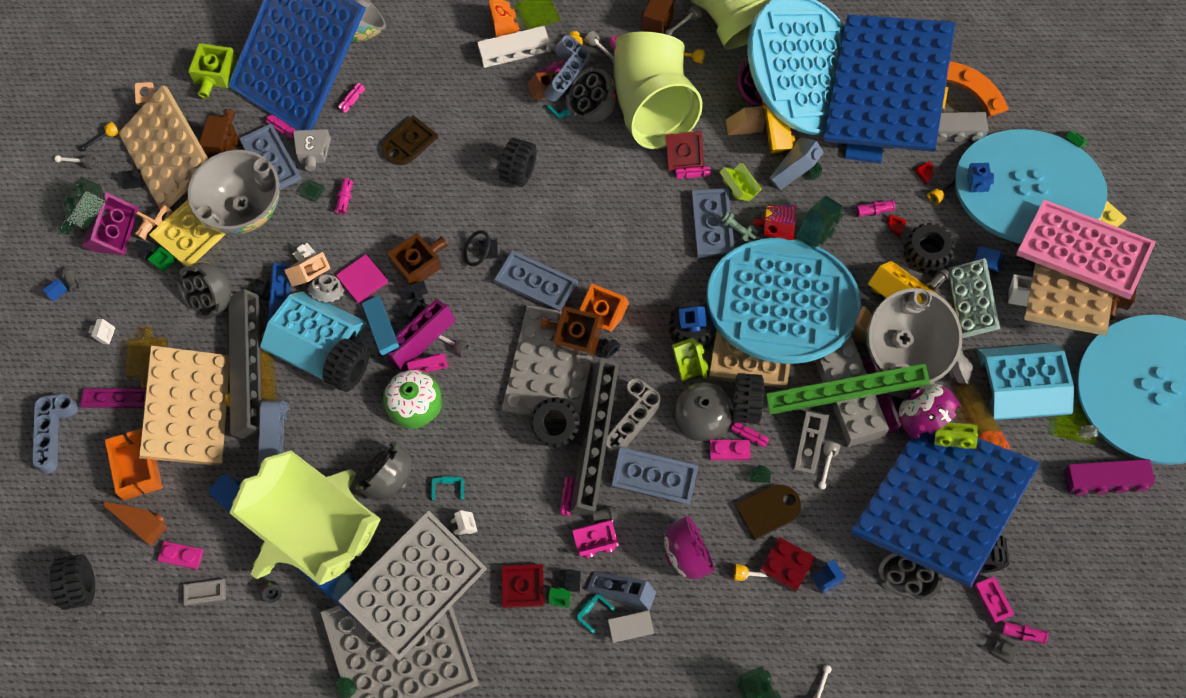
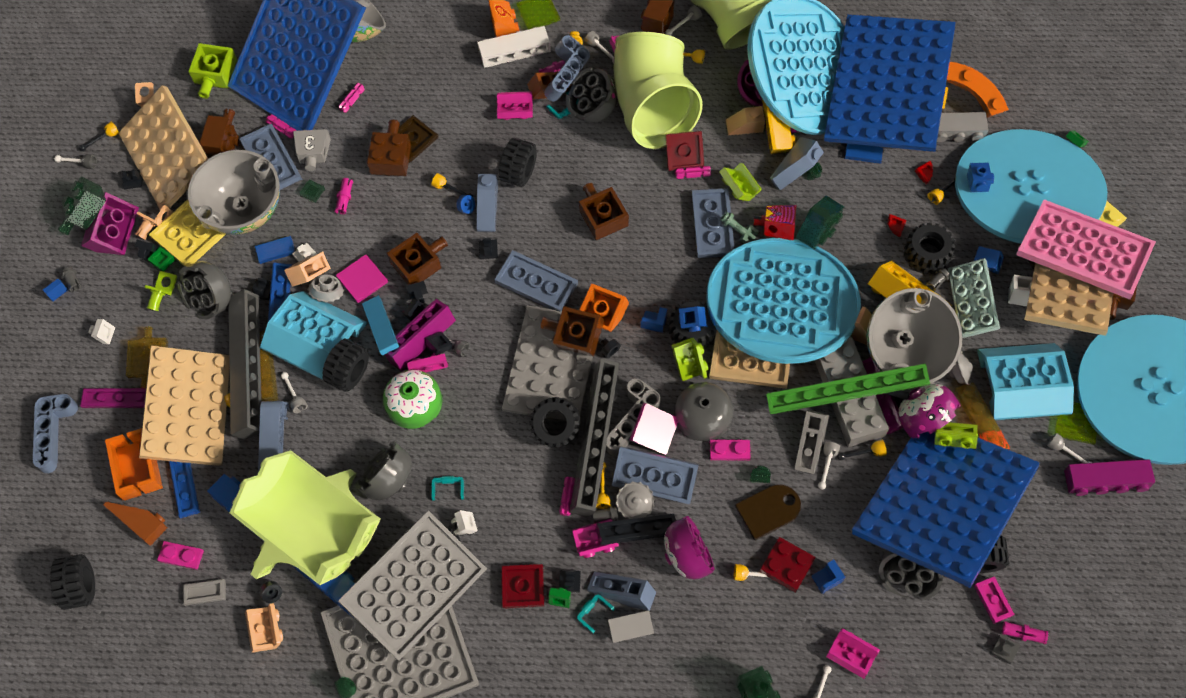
black piece [464,230,490,267] -> none
dark pink axle [731,422,769,447] -> none
black tyre [733,373,764,424] -> none
dark pink pin [856,199,895,217] -> none
clear plate [1078,425,1099,439] -> none
none -> lime bracket [144,271,177,311]
none -> blue tile [169,461,200,518]
none -> light nougat bracket [245,603,283,653]
none -> blue tile [255,236,295,264]
none -> hinge [281,372,308,413]
none -> reddish brown brick [367,120,411,176]
none -> black tile [425,331,453,355]
none -> yellow hinge [431,173,473,197]
none -> blue tile [456,195,475,214]
none -> sand blue slope [477,174,498,232]
none -> dark pink bracket [497,91,533,120]
none -> reddish brown brick [579,183,629,241]
none -> yellow hinge [596,462,611,509]
none -> black plate [596,514,677,545]
none -> light grey piece [615,481,655,519]
none -> tile [630,403,678,455]
none -> blue panel [641,307,668,333]
none -> dark pink bracket [826,628,879,679]
none -> hinge [838,440,887,460]
none -> light grey hinge [1047,433,1092,464]

